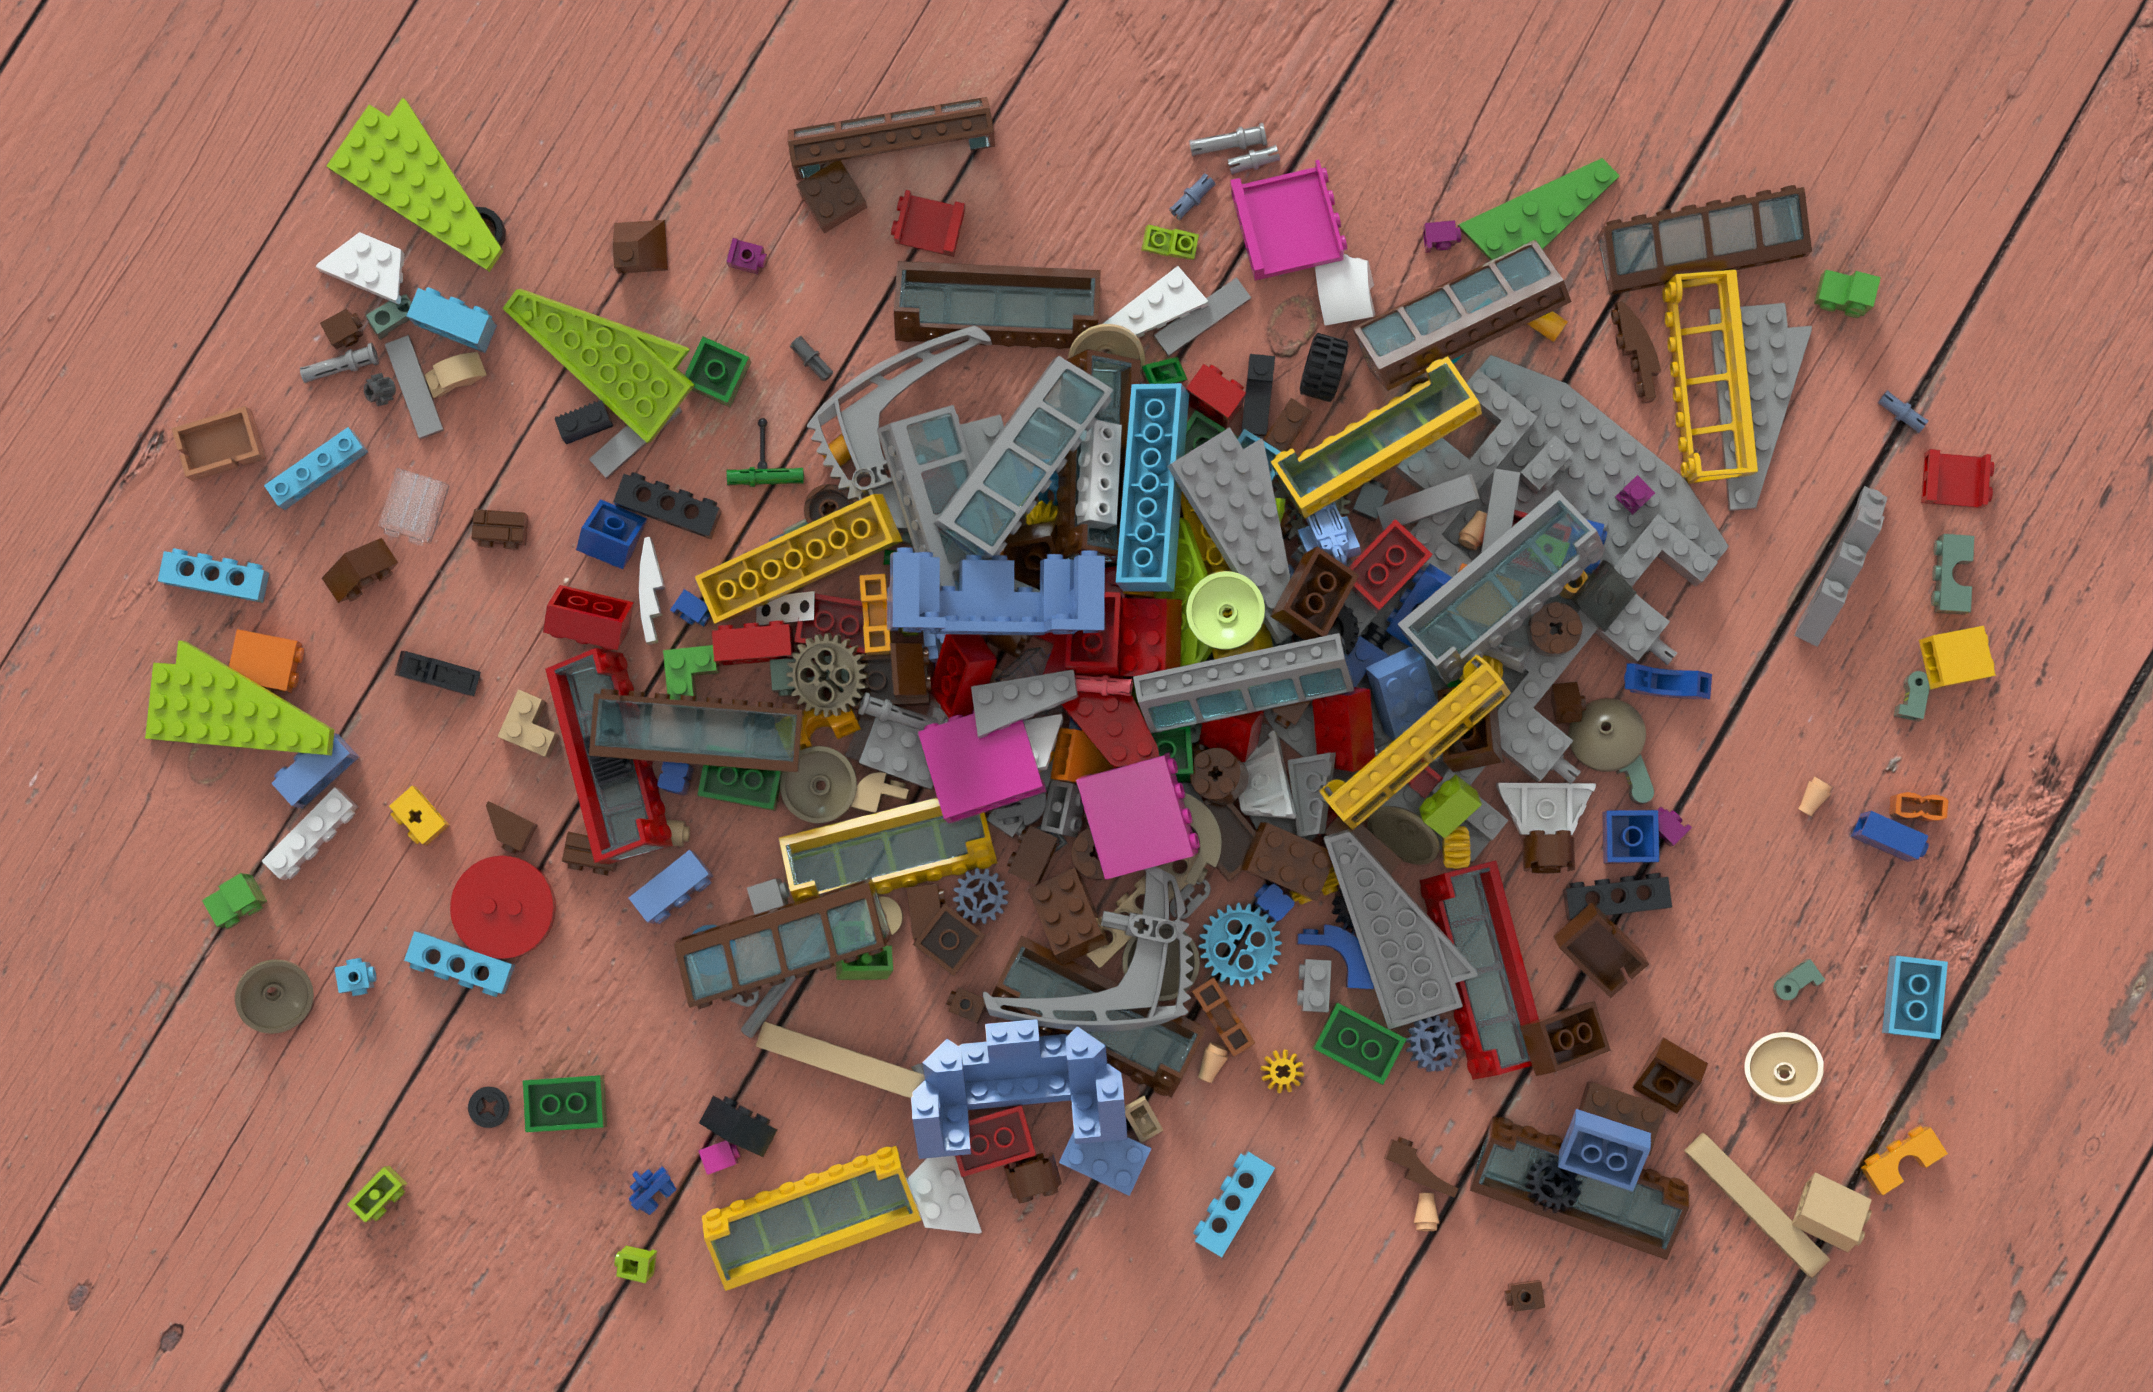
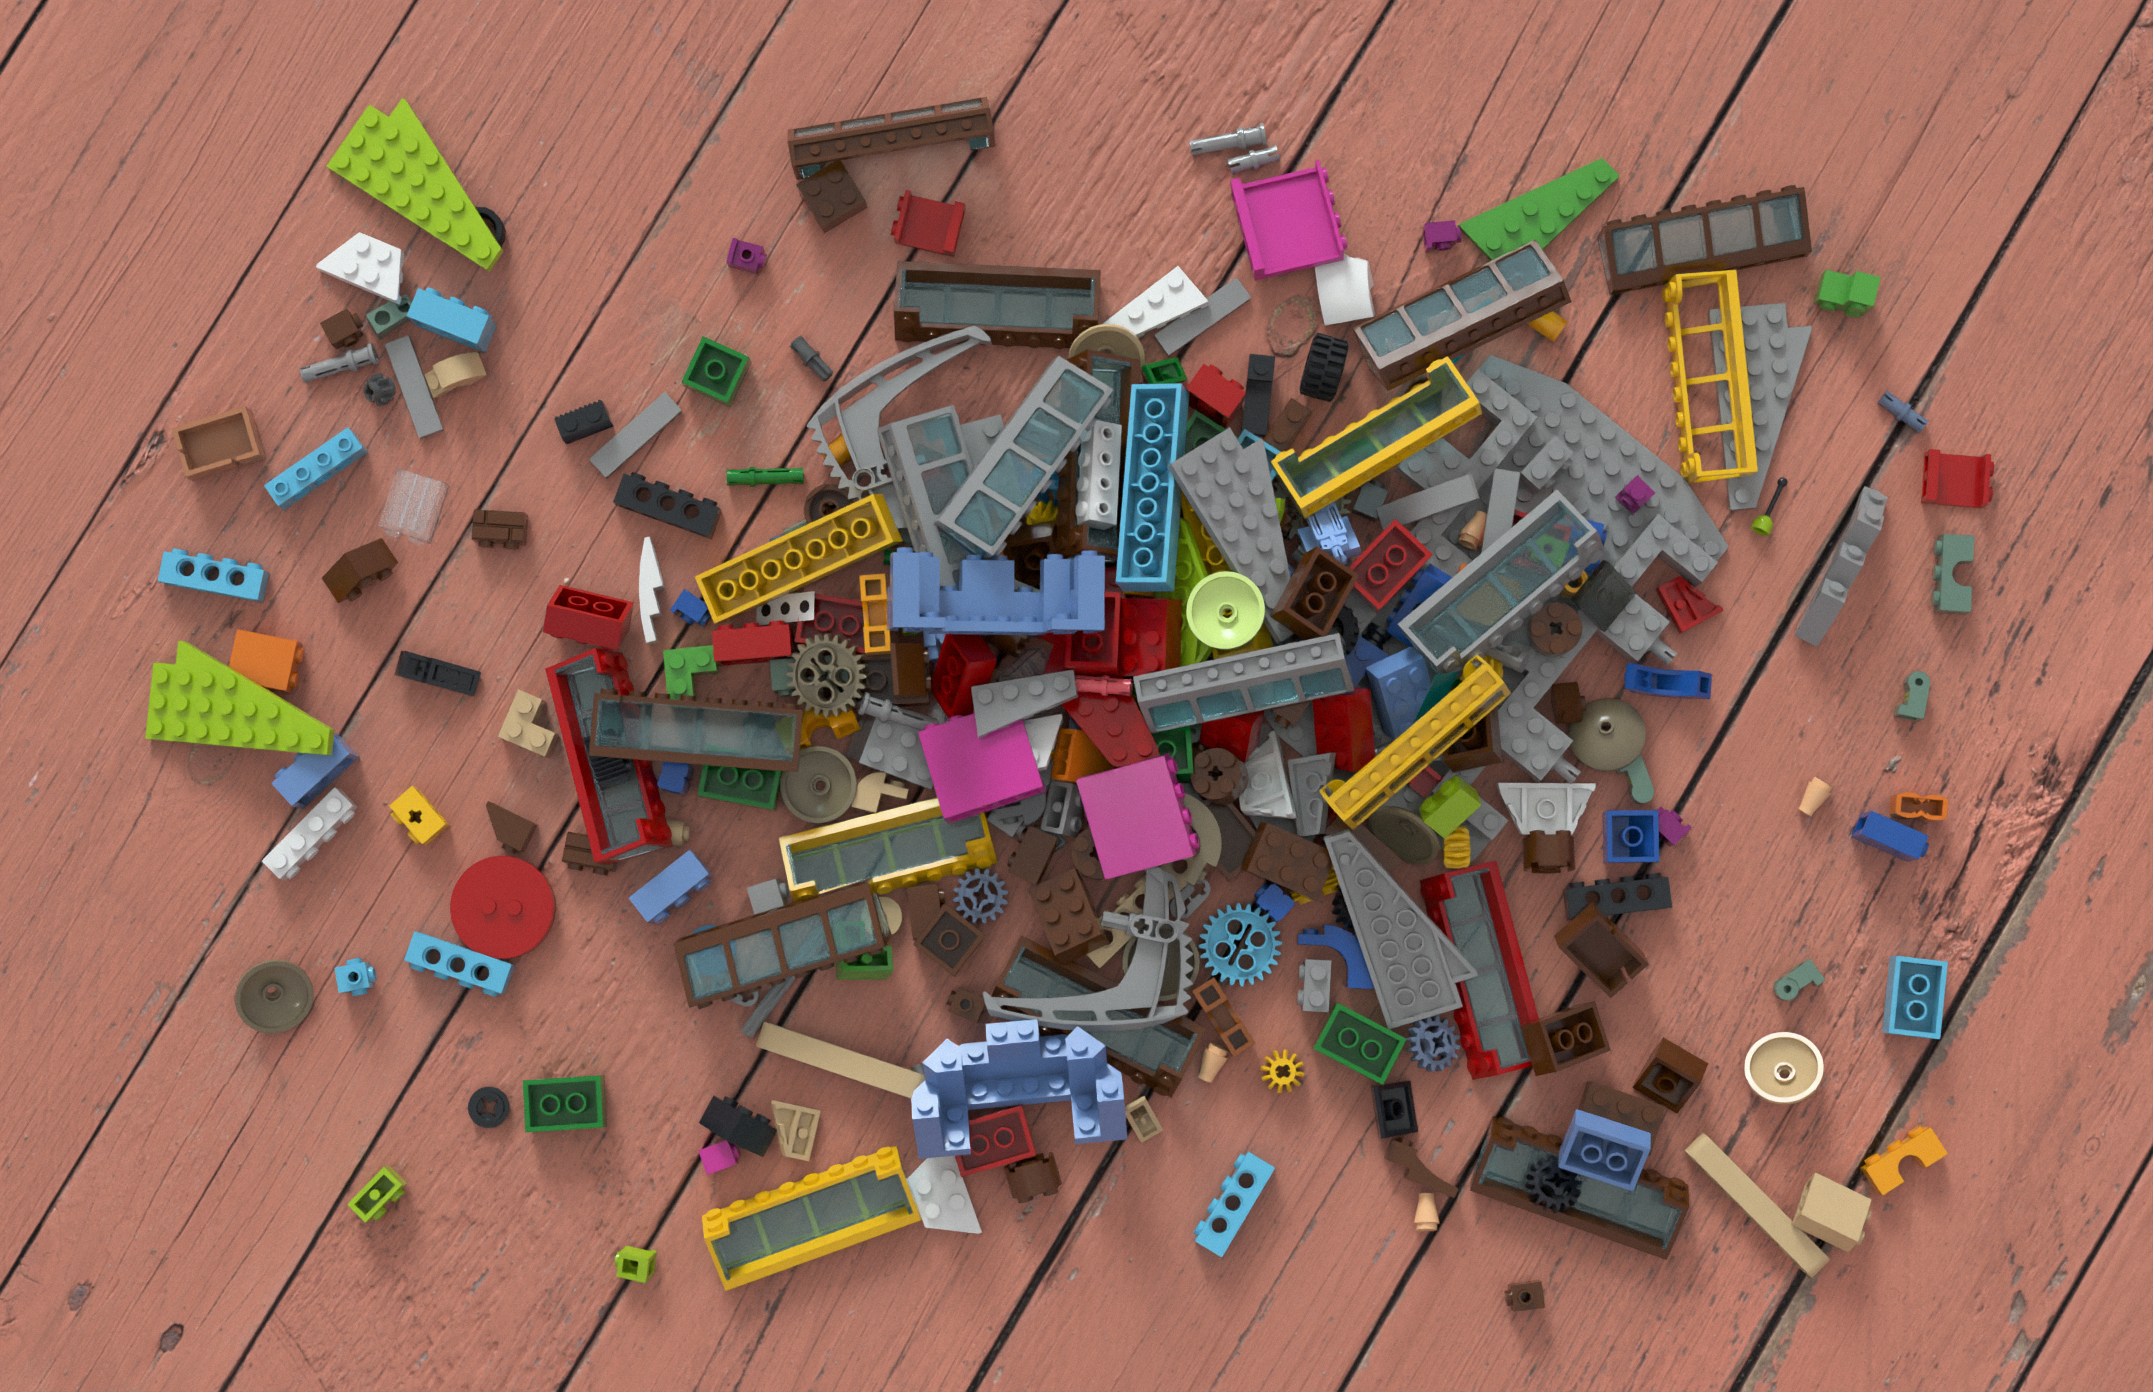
bright green brick [202,873,267,929] -> none
lime wing [502,289,695,443] -> none
blue slope [576,499,647,569] -> none
reddish brown slope [613,220,668,274] -> none
blue hips [629,1166,676,1215] -> none
black hinge [757,418,768,469] -> none
medium blue brick [1059,1131,1151,1196] -> none
lime slope [1141,225,1199,260] -> none
sand blue pin [1169,173,1216,220] -> none
reddish brown slope [1611,301,1661,404] -> none
yellow brick [1919,626,1996,690] -> none
none -> tan wing [771,1100,821,1161]
none -> black slope [1371,1081,1418,1139]
none -> teal sticker [1413,671,1459,724]
none -> red wing [1655,576,1724,634]
none -> hinge [1750,477,1788,536]

